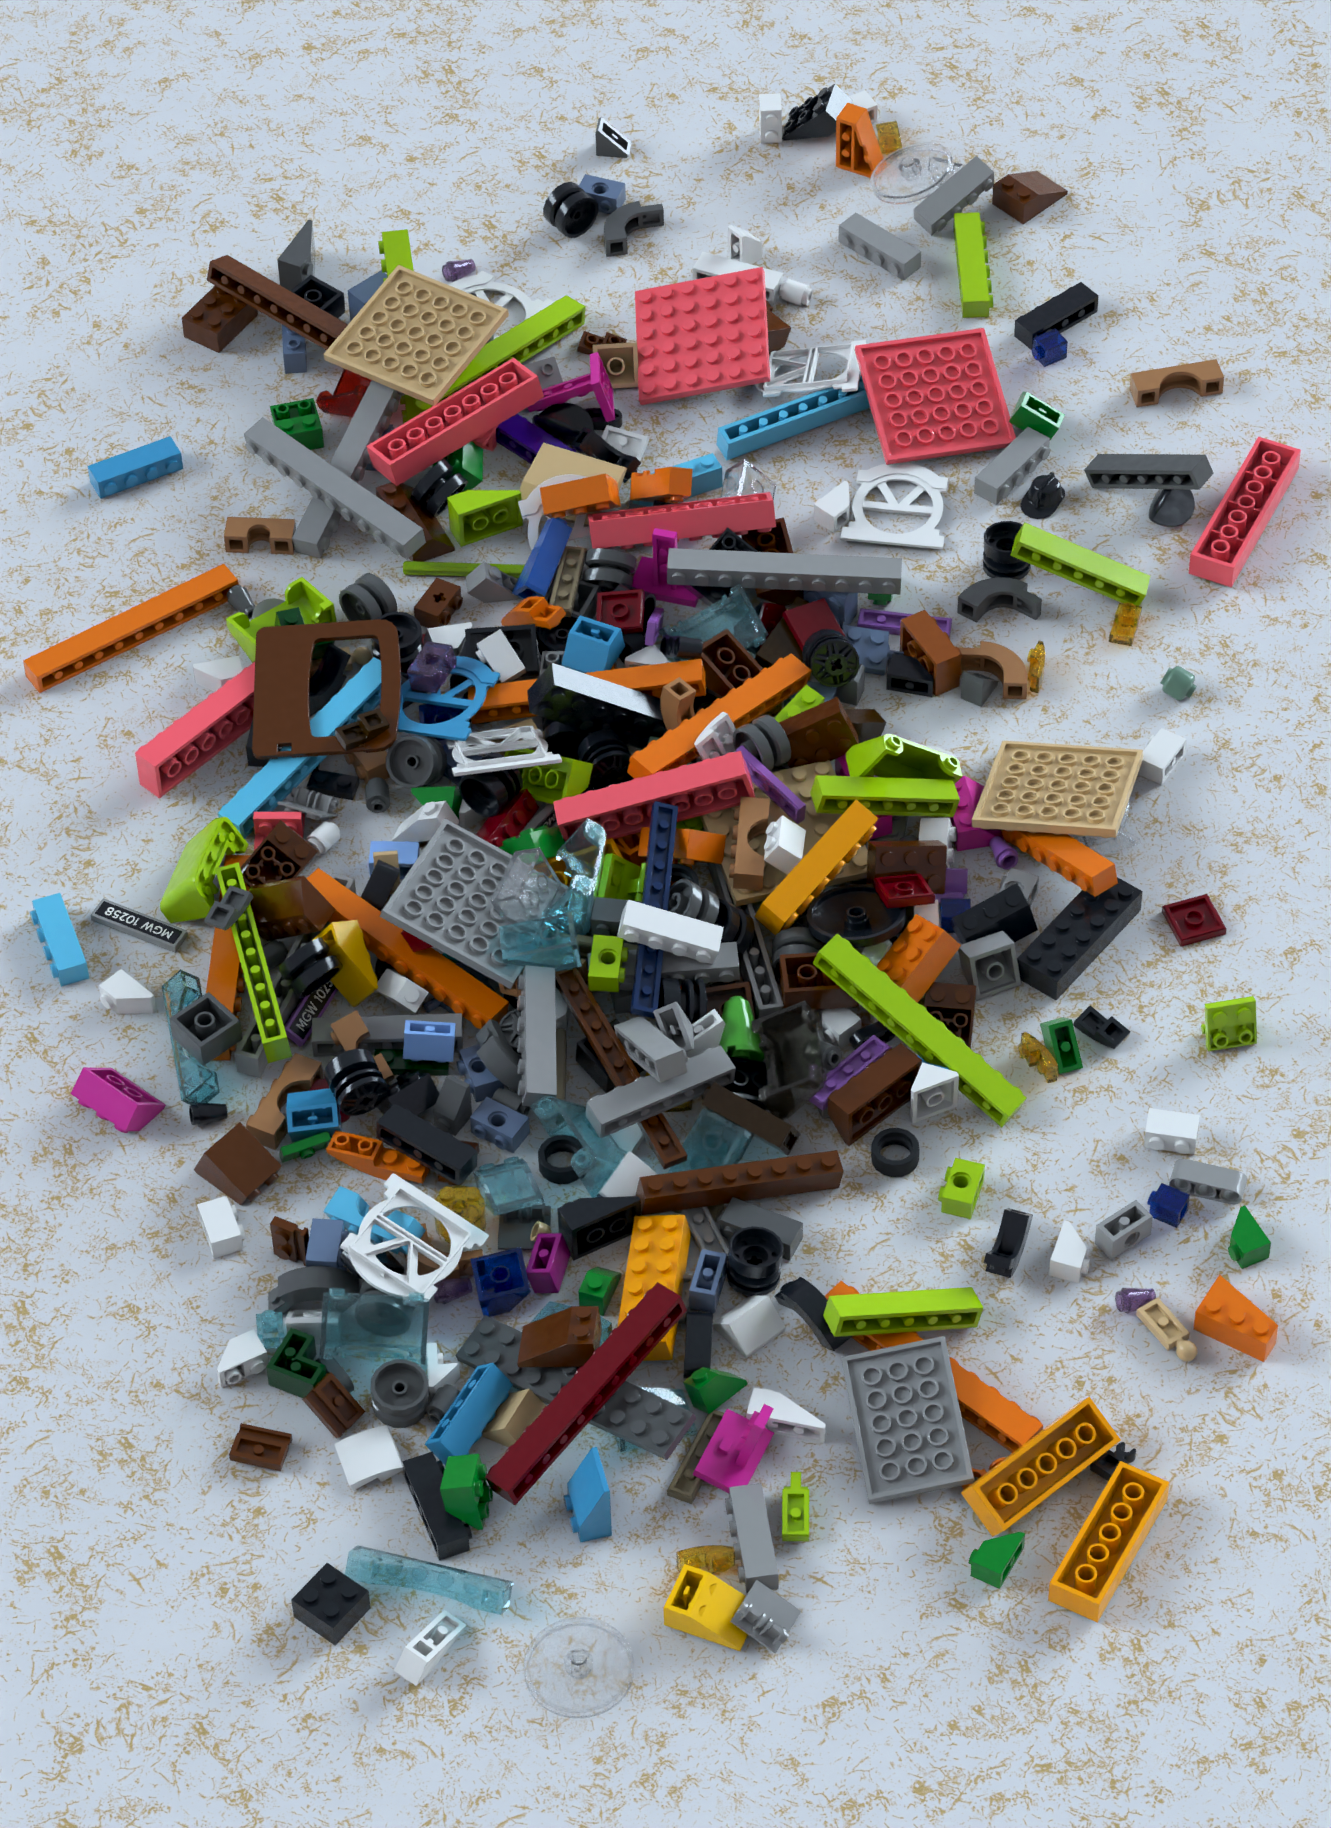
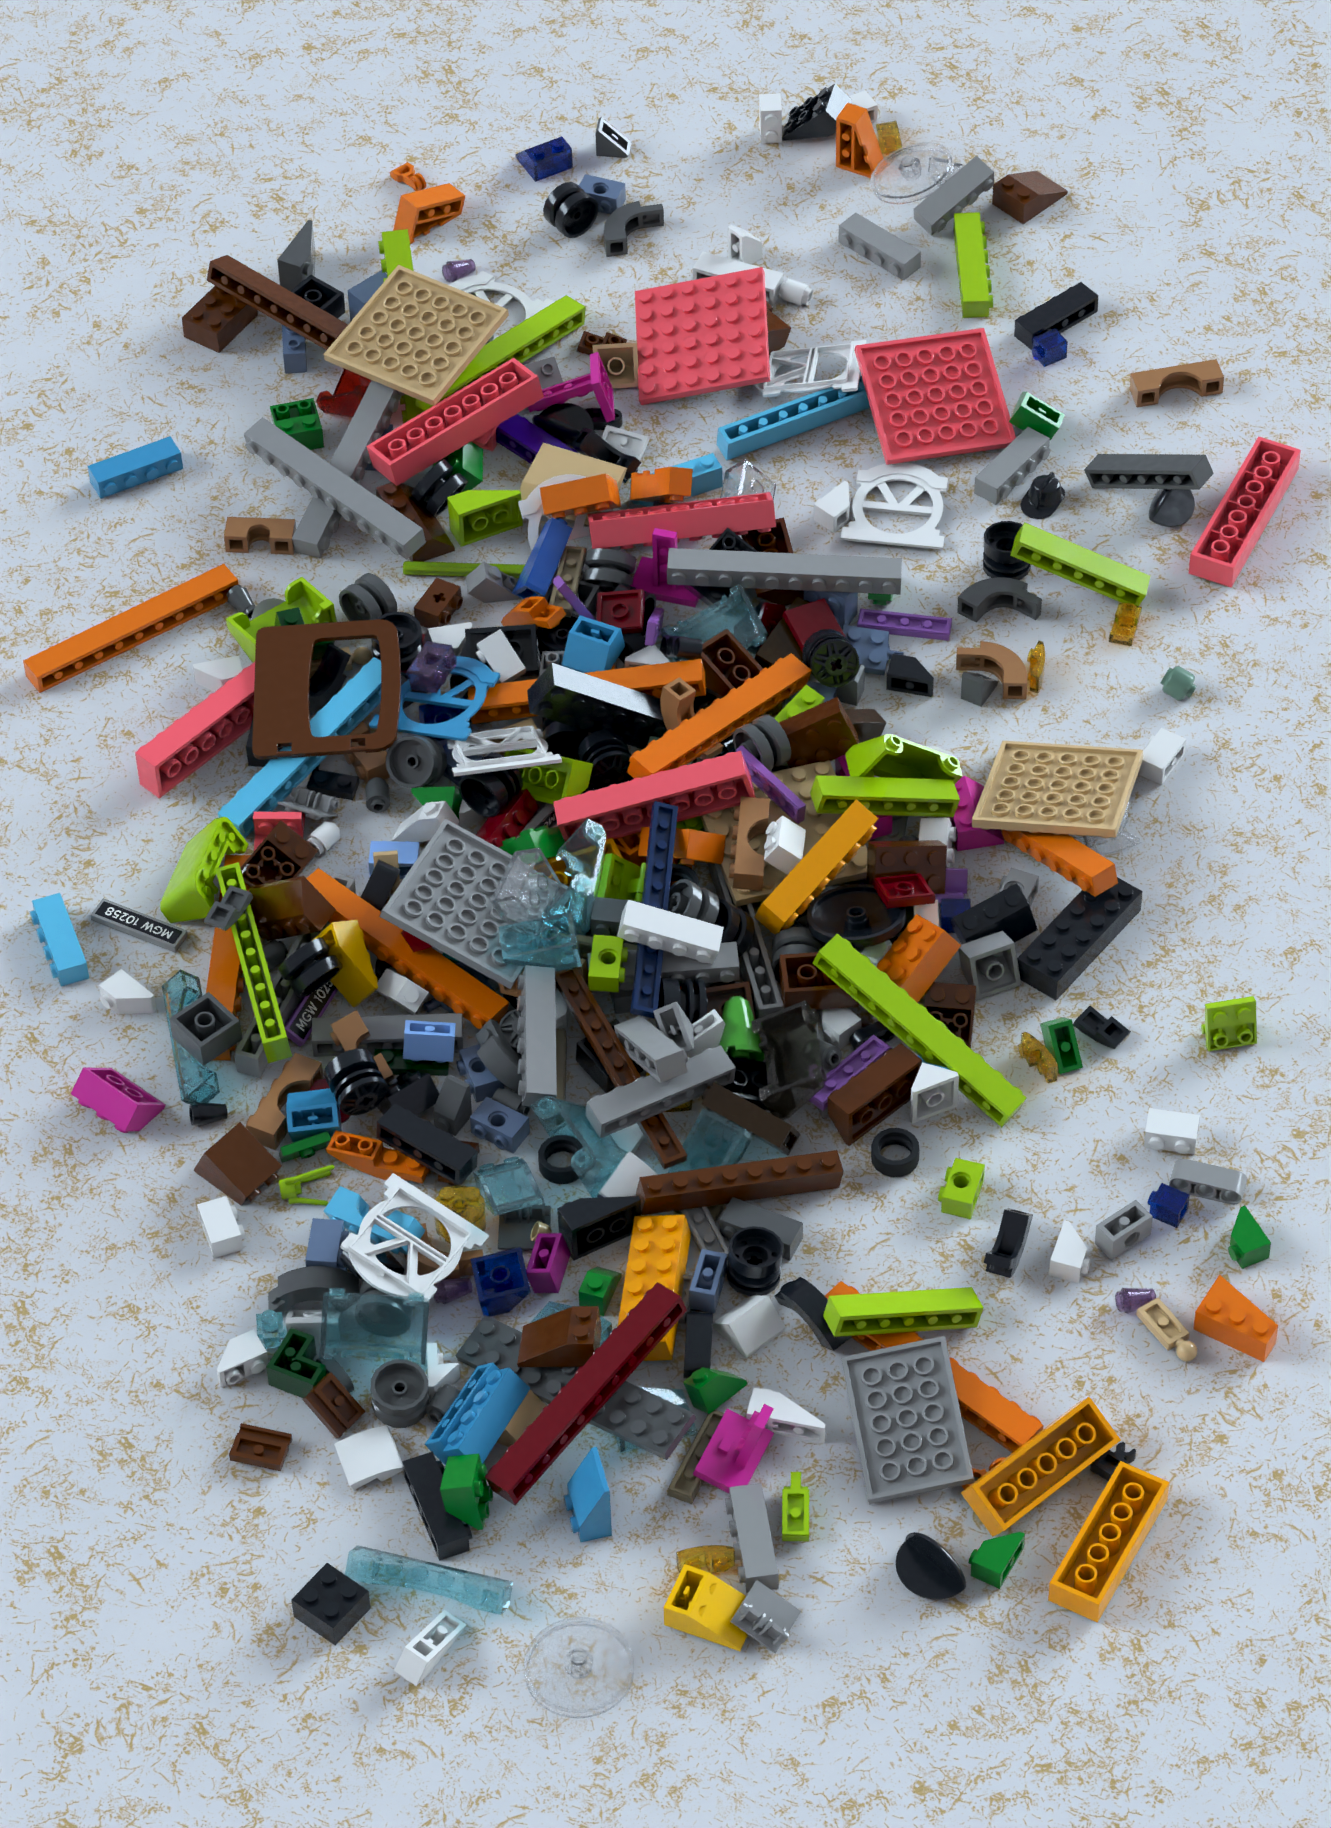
reddish brown plate [270,1216,309,1266] -> none
dark brown slope [335,708,390,751] -> none
white slope [694,712,736,760] -> none
dark orange brick [900,610,962,697] -> none
medium lavender cone [989,836,1018,870] -> none
dark red tile [1162,894,1227,947] -> none
none -> lime plant [279,1165,335,1206]
none -> orange piece [390,162,427,191]
none -> orange wedge [393,183,465,244]
none -> dark azure brick [443,1367,530,1464]
none -> clear blue slope [515,136,573,182]
none -> medium lavender tile [552,575,596,620]
none -> black piece [896,1532,966,1600]

